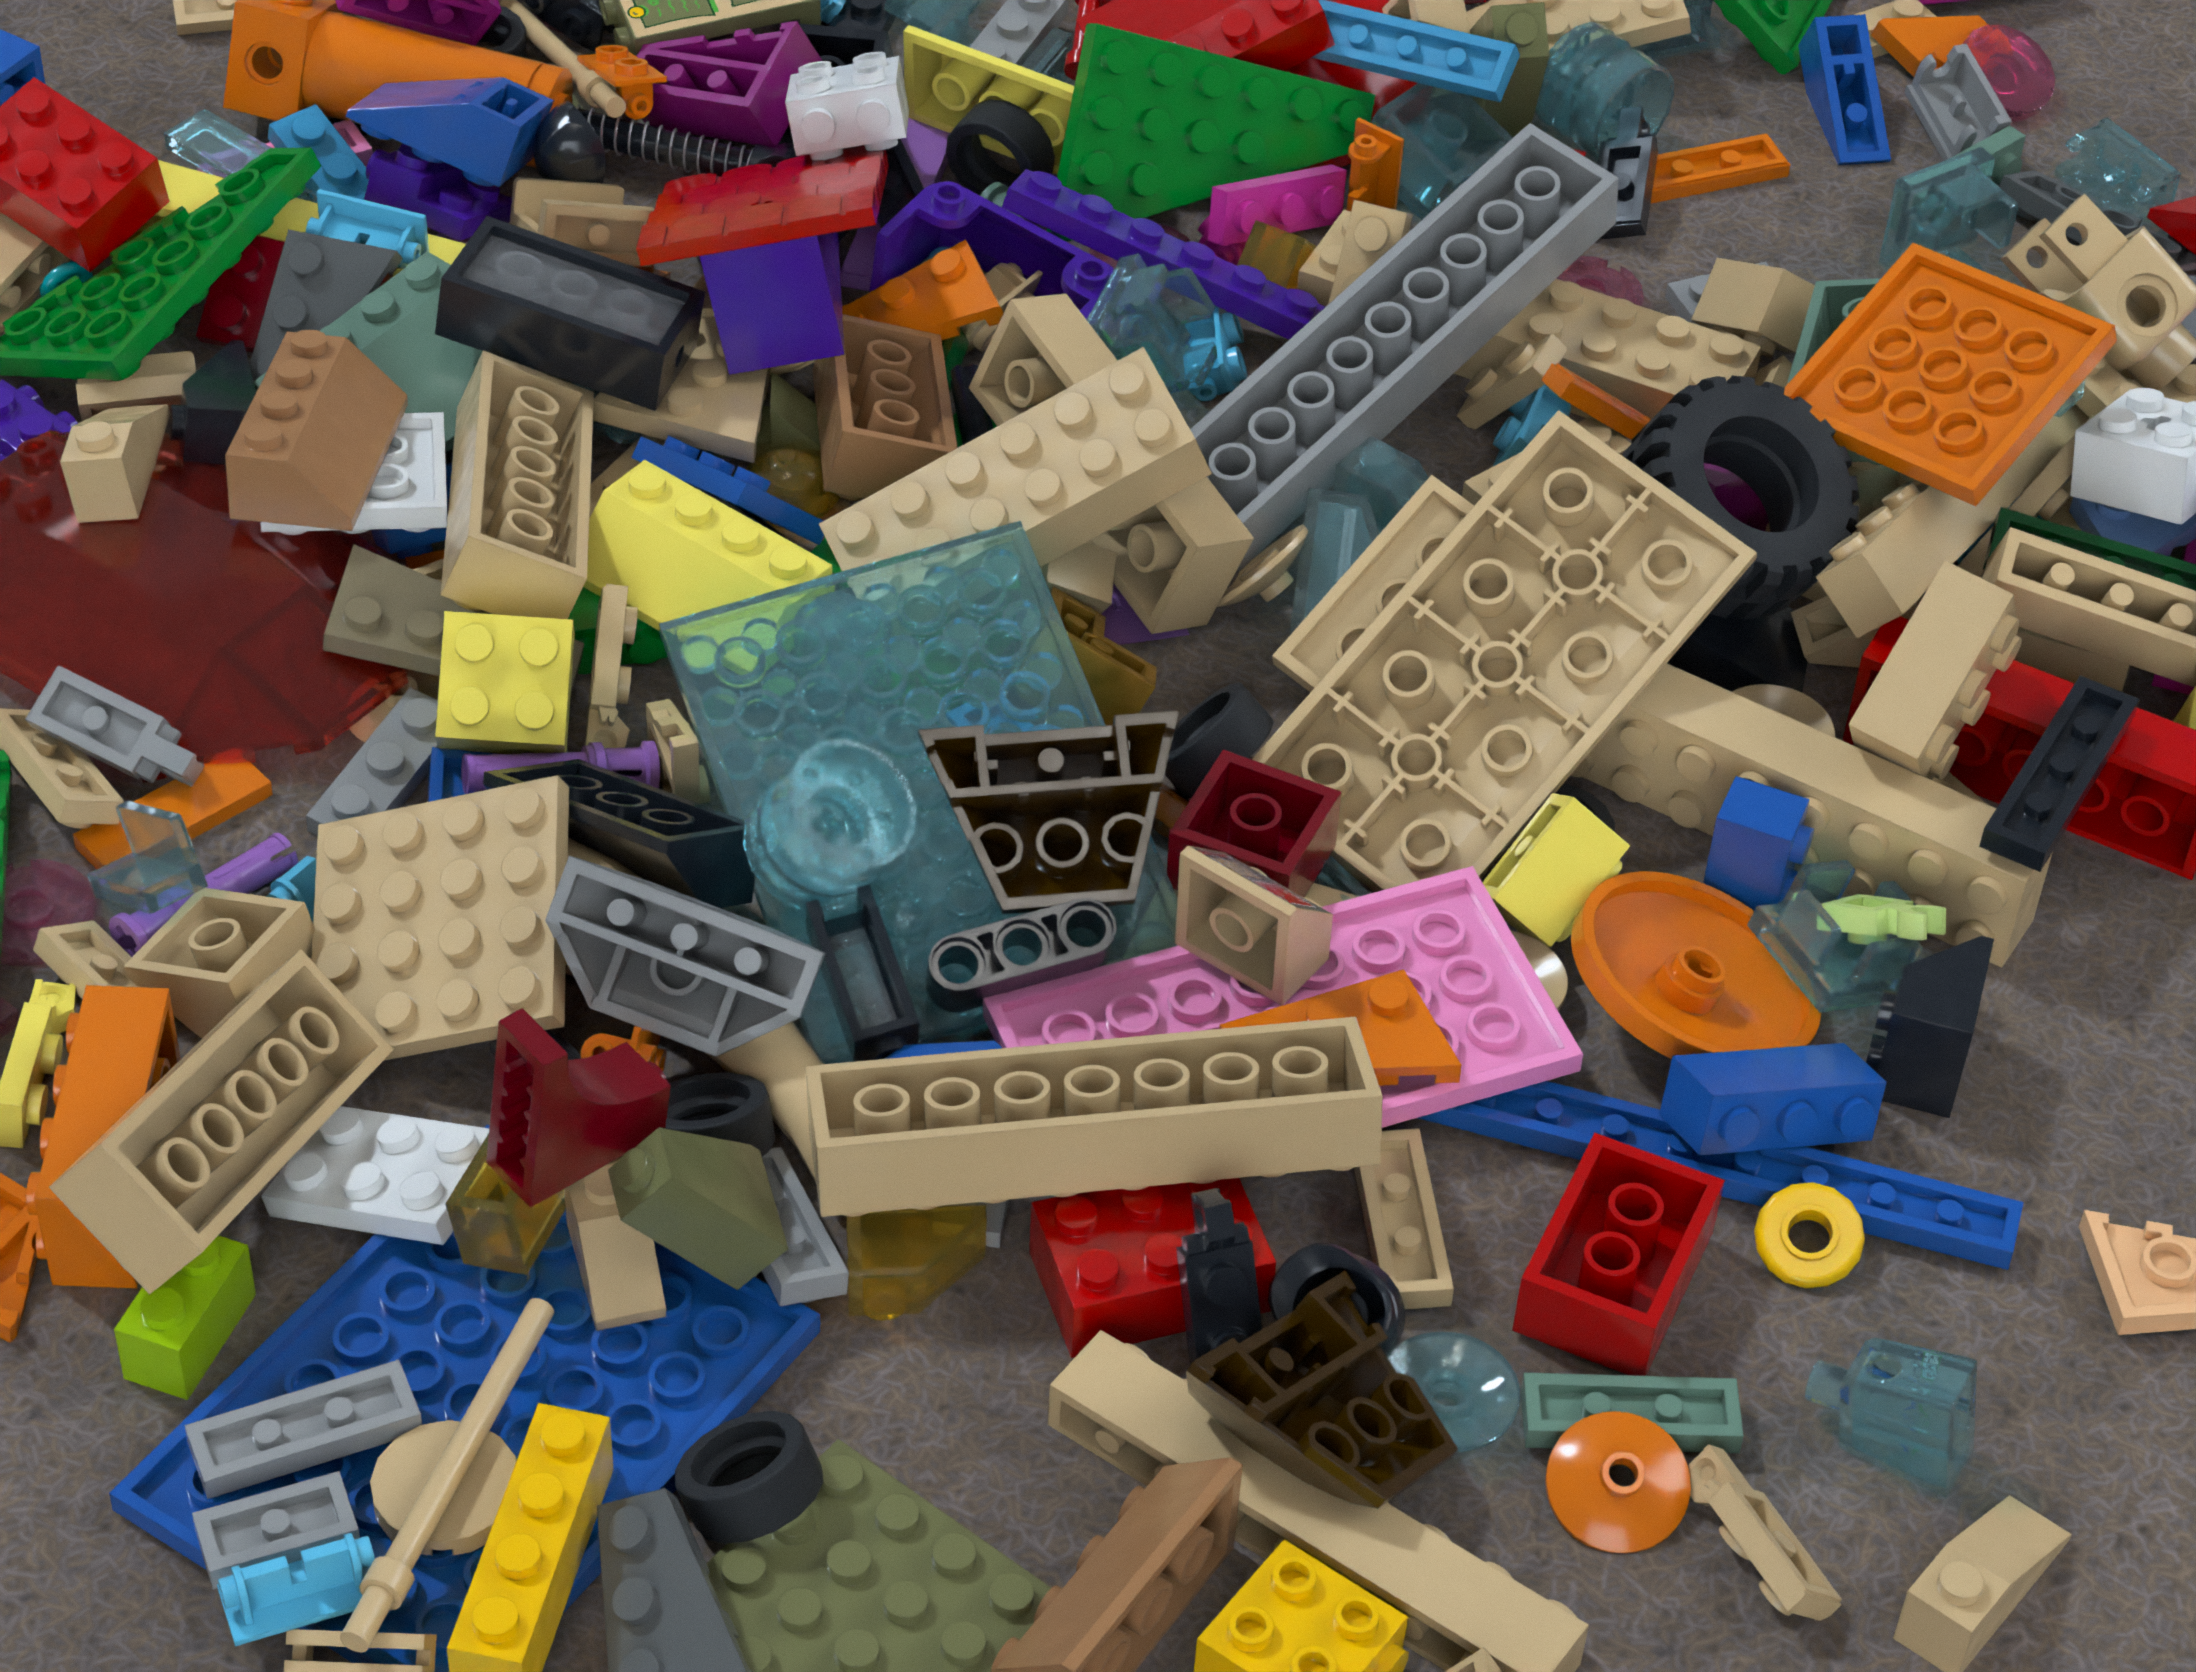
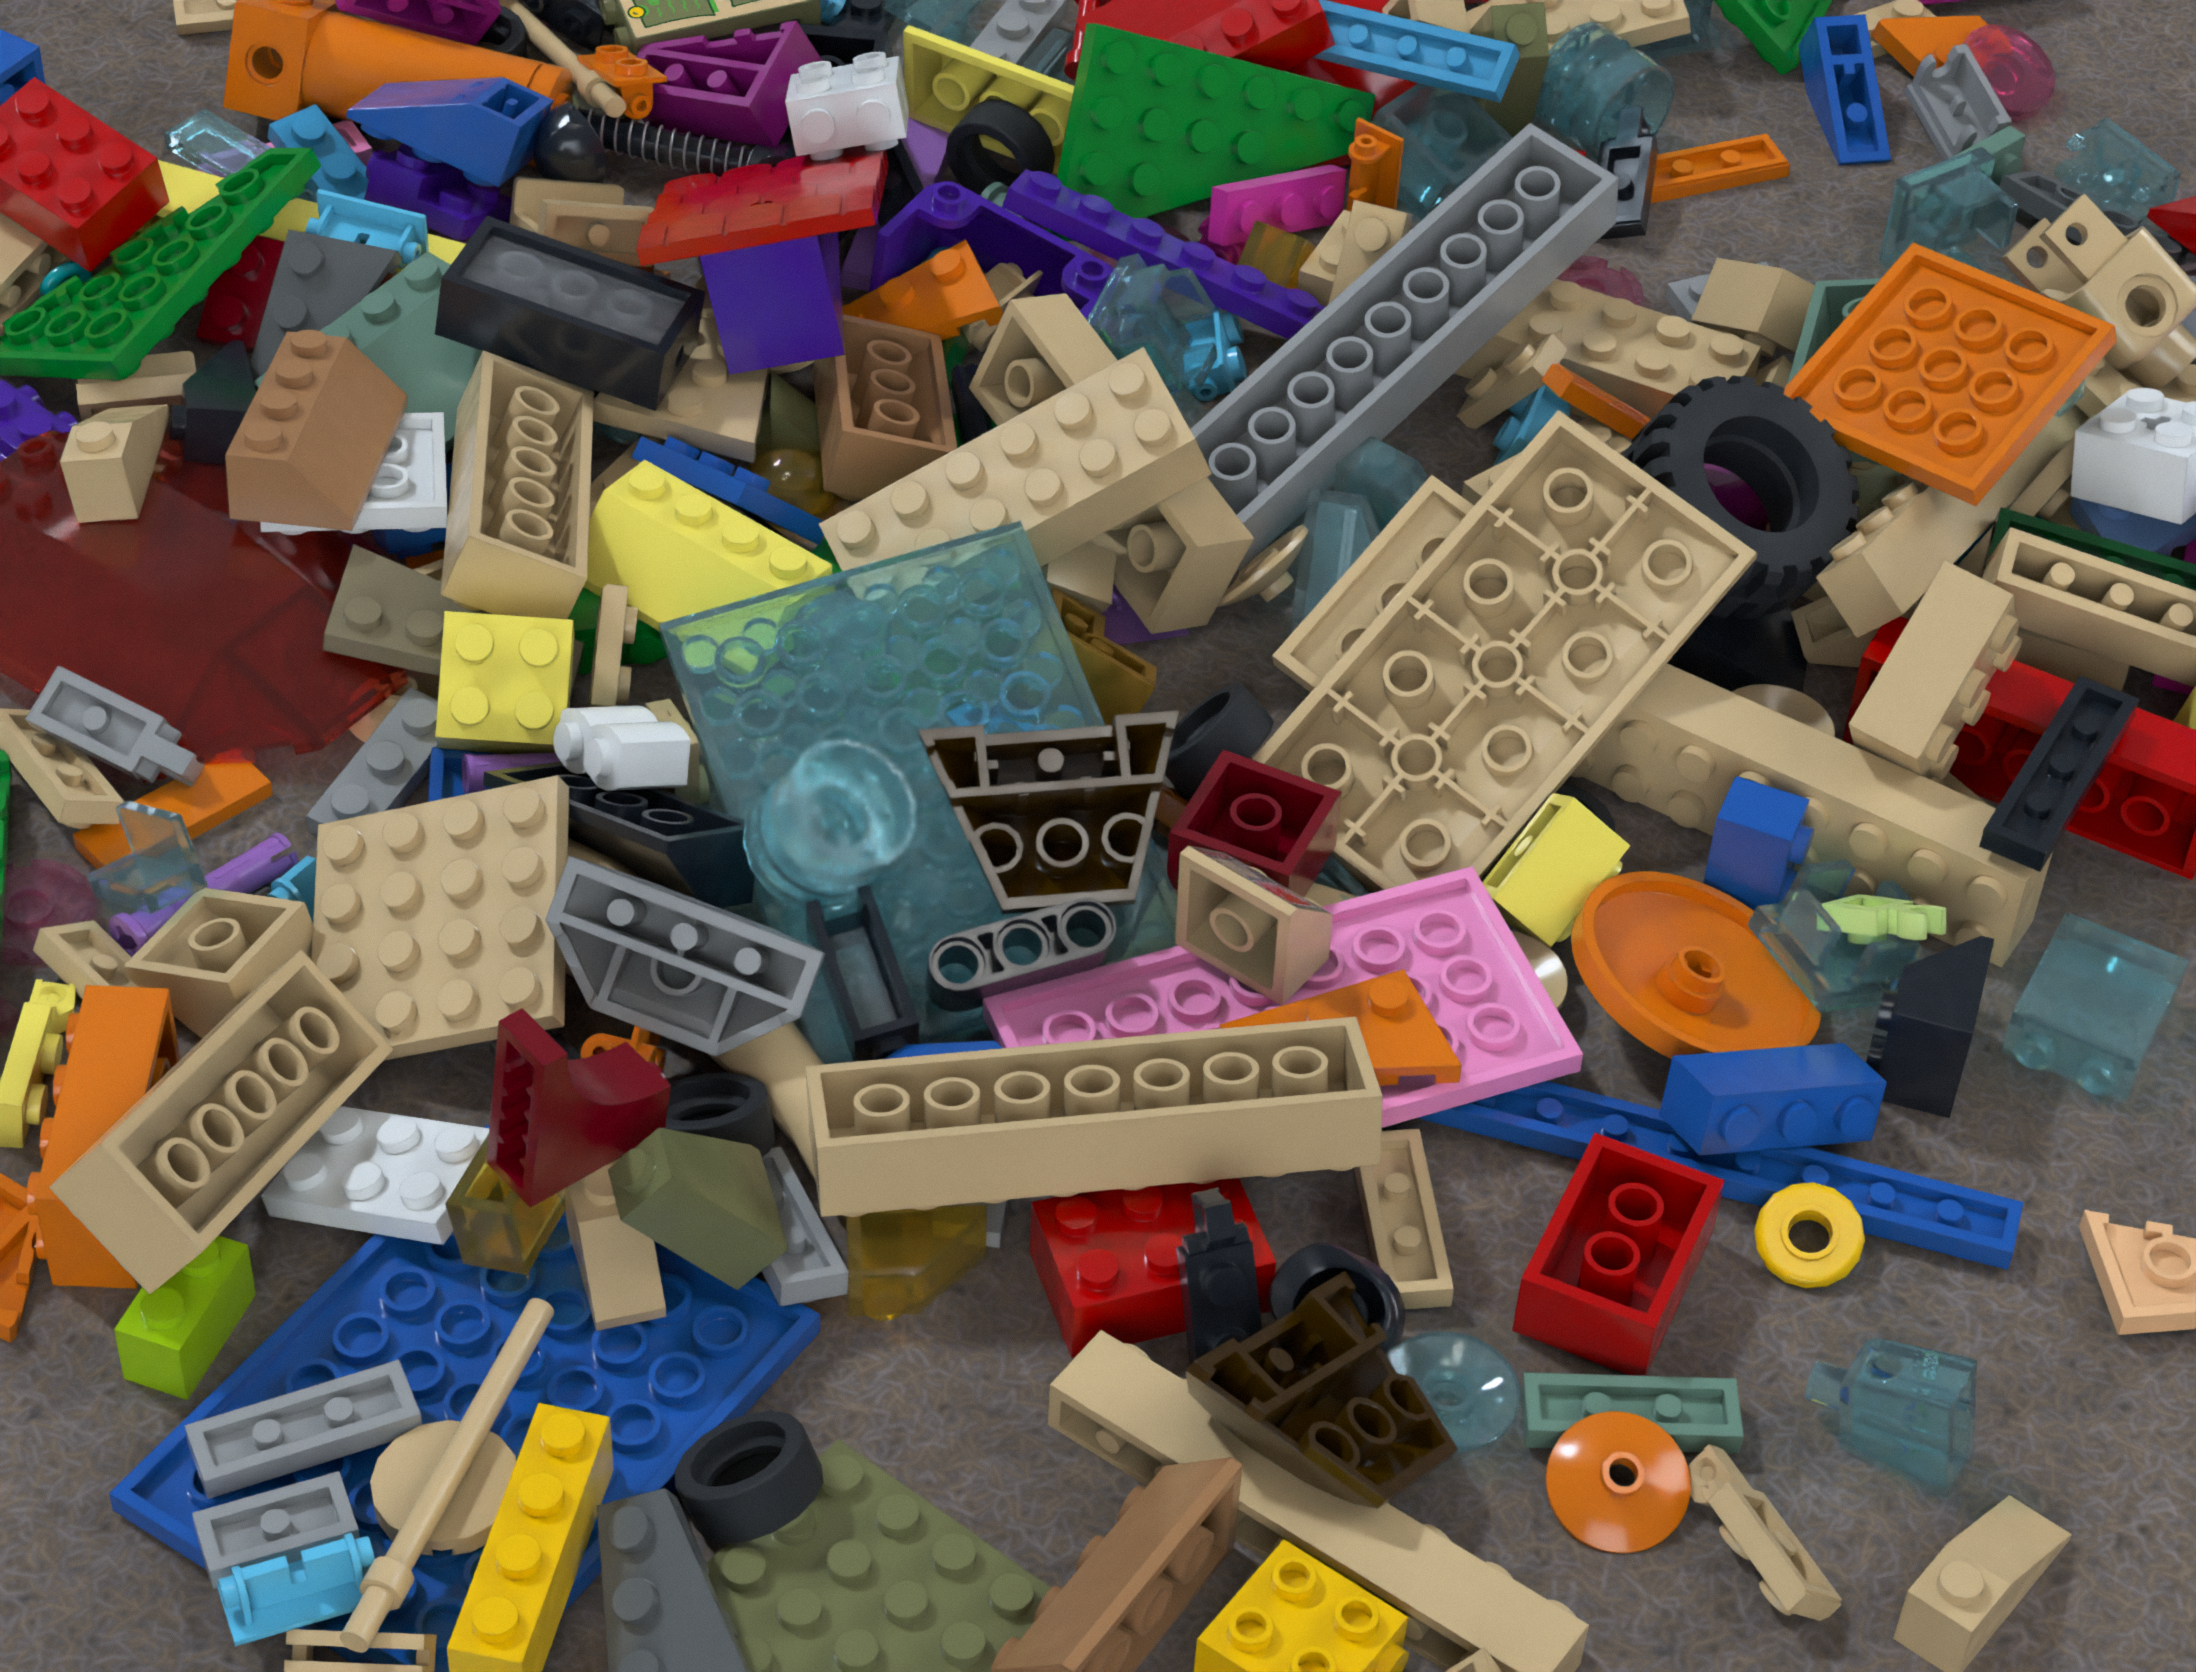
none -> white brick [553,706,691,791]
none -> clear light blue panel [2001,912,2190,1103]

